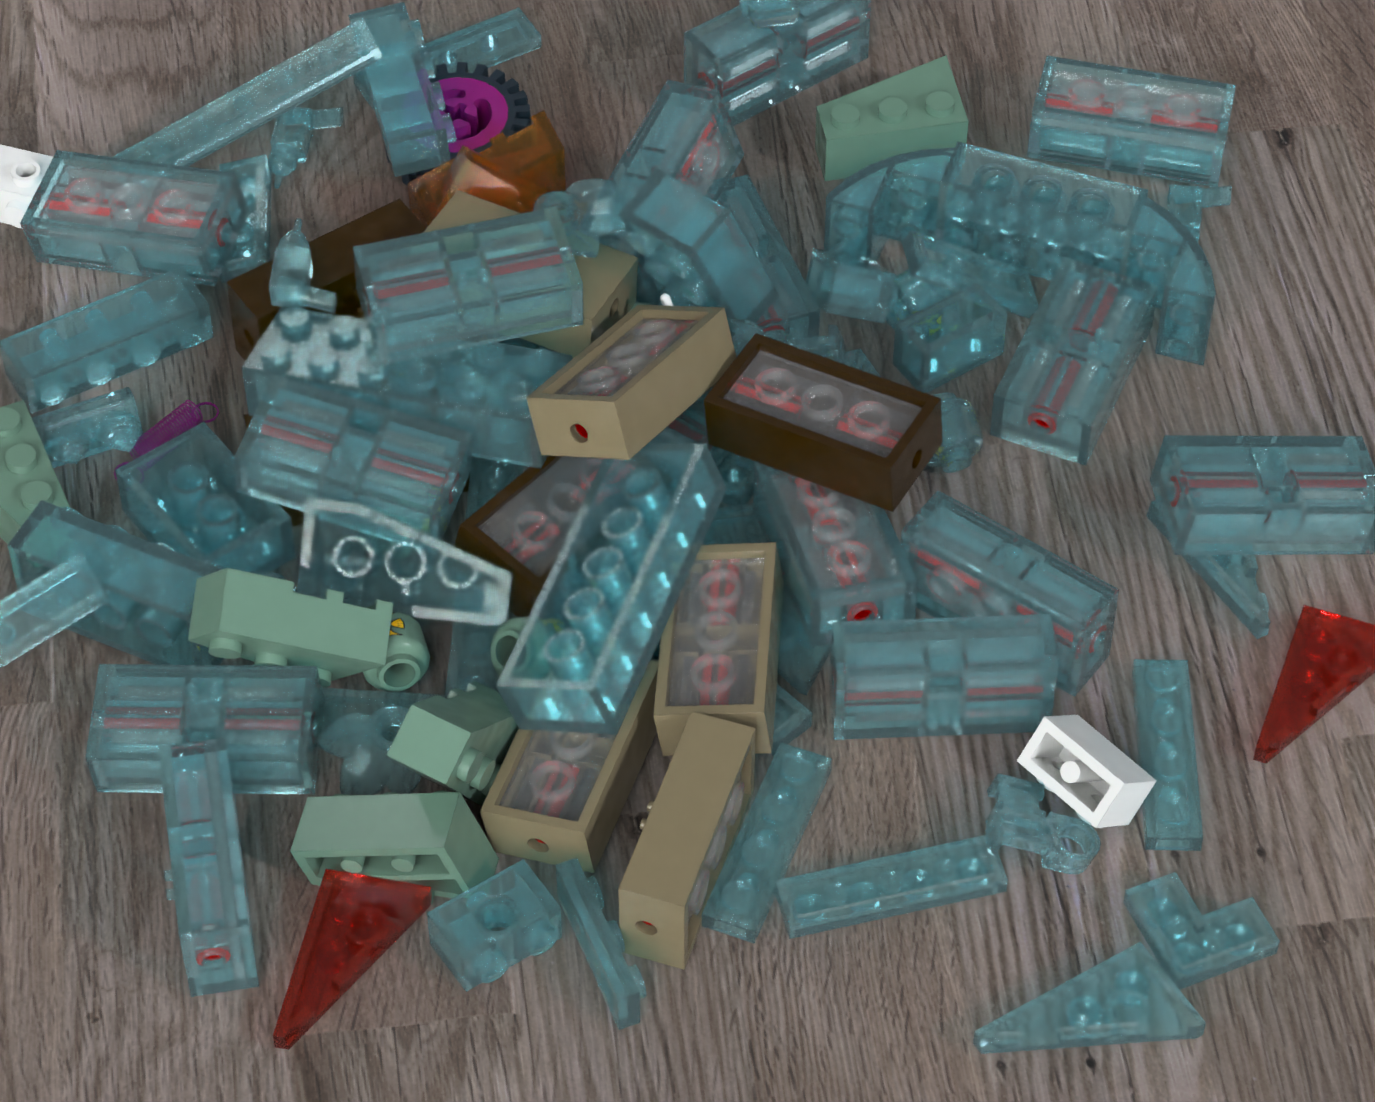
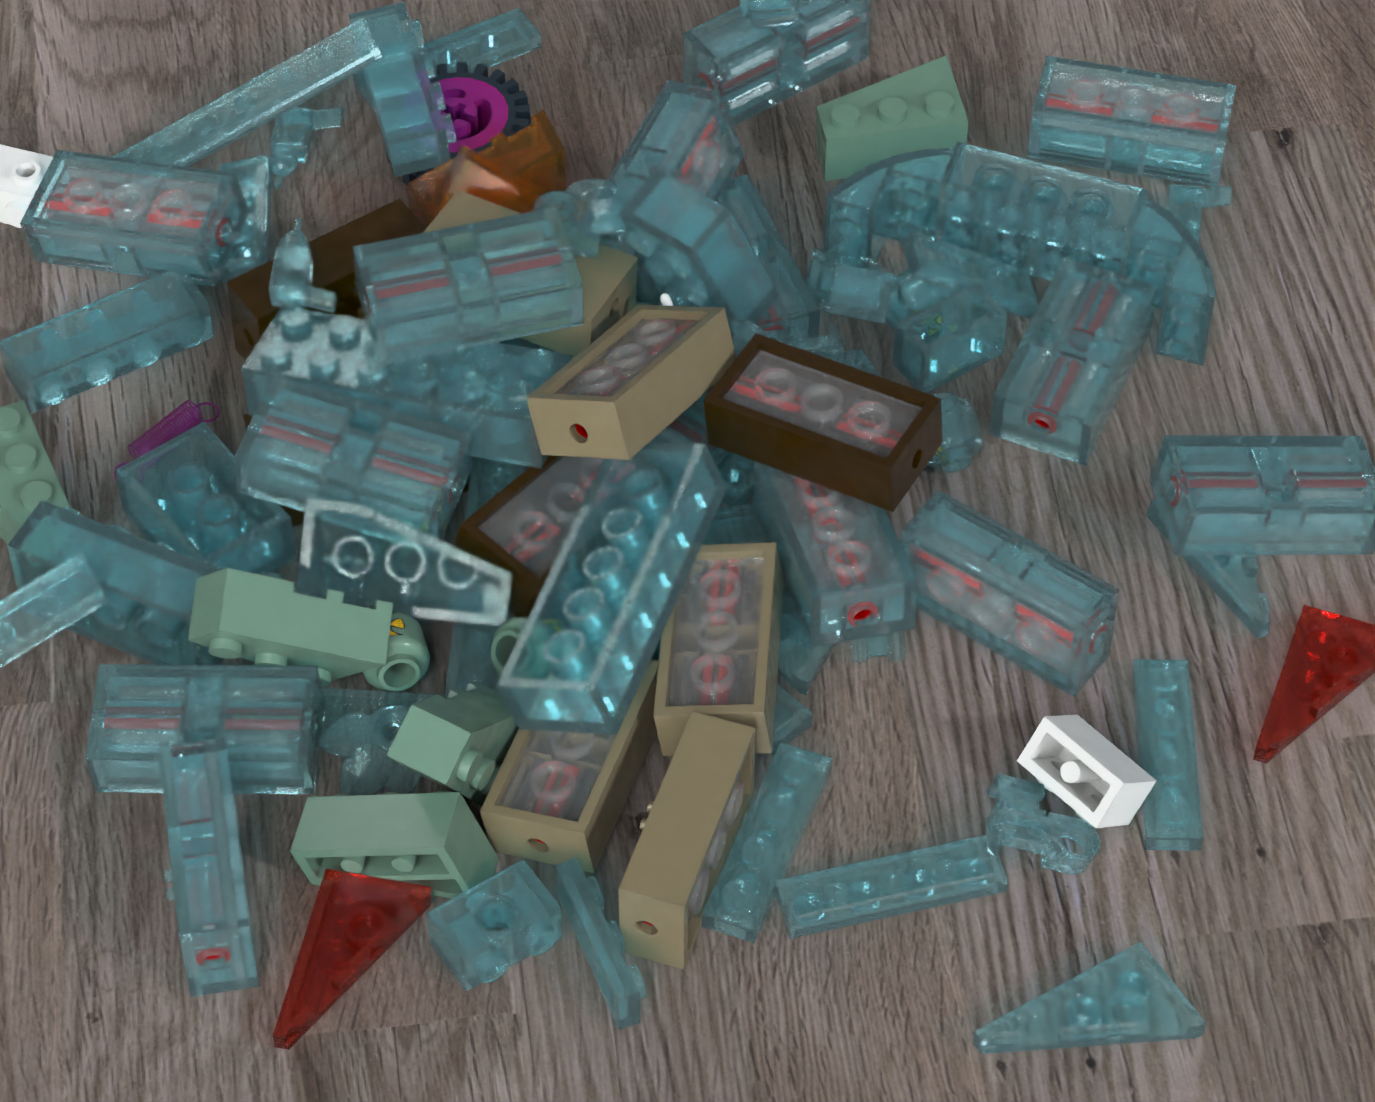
clear light blue tile [32,387,143,468] -> none
clear light blue brick [829,614,1059,740] -> none
clear light blue plate [1123,872,1280,991] -> none

